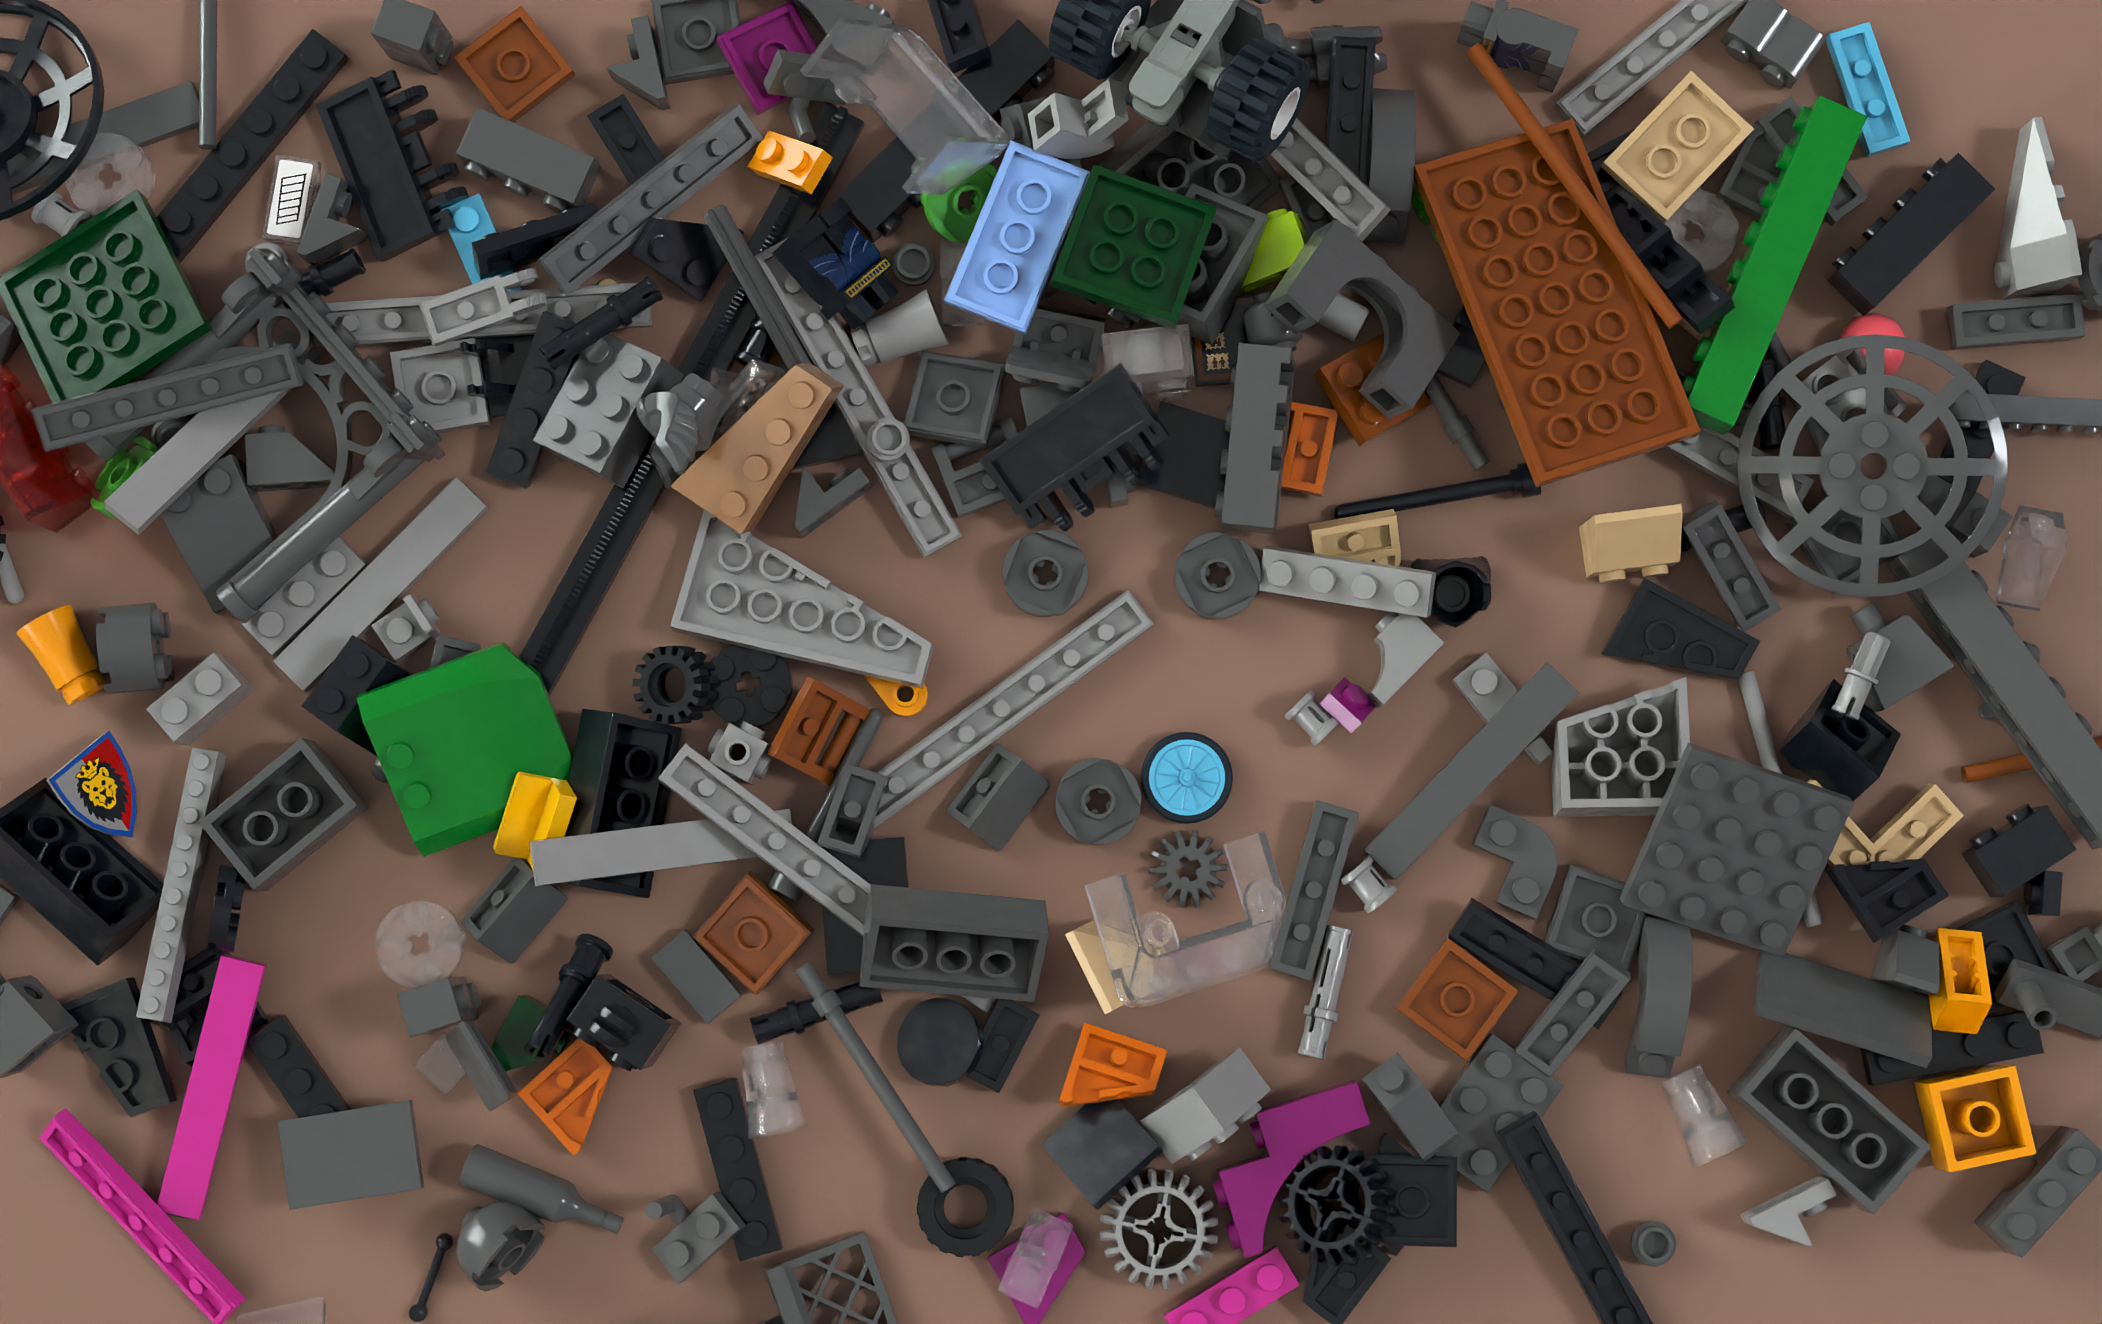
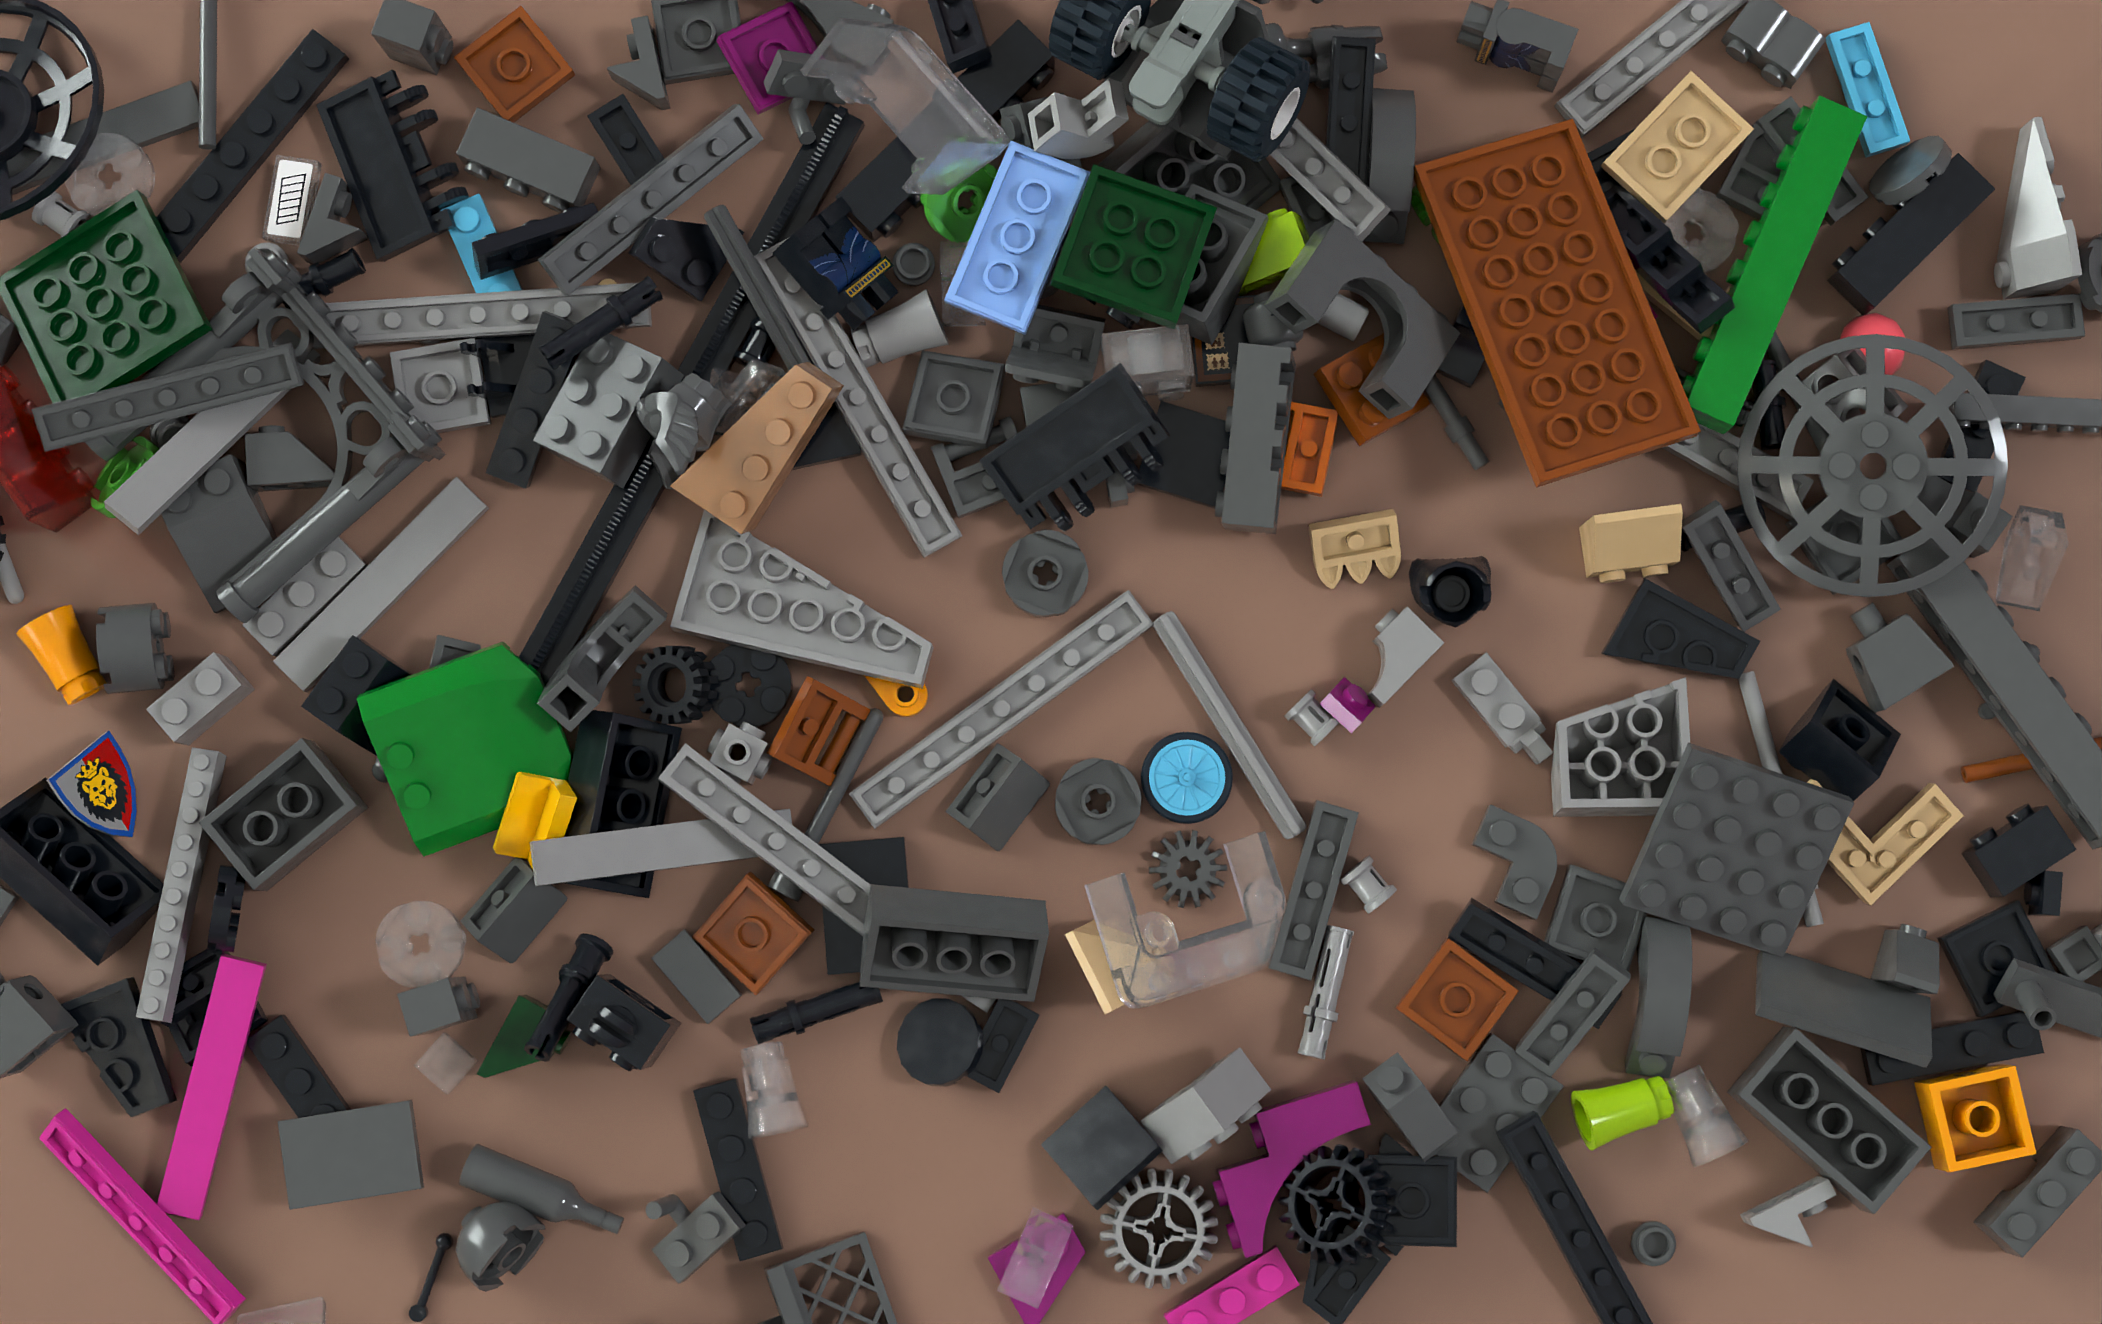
light grey bracket [371,594,442,662] -> none
light grey hinge [419,268,548,347] -> none
dark grey slope [445,1020,517,1111] -> none
orange wing [517,1038,614,1156] -> none
light orange plate [747,130,833,195] -> none
dark grey slope [795,466,872,538] -> none
dark grey bar [795,962,956,1193] -> none
dark grey slope [817,764,888,858] -> none
light grey plate [866,417,910,461] -> none
black tyre [916,1157,1014,1257] -> none
orange wing [1057,1022,1167,1107] -> none
dark grey plate [1174,532,1261,619] -> none
light grey plate [1259,546,1436,618] -> none
black piece [1334,462,1541,519] -> none
dark grey tile [1364,662,1579,880] -> none
dark orange piece [1467,43,1683,329] -> none
black wing [1826,859,1949,943] -> none
light grey axle [1831,632,1890,720] -> none
light orange arch [1928,928,1992,1034] -> none
none -> dark grey arch [537,585,668,732]
none -> light grey axle [1153,611,1306,840]
none -> lime plant [1571,1076,1674,1151]
none -> dark grey tile [1869,136,1952,205]

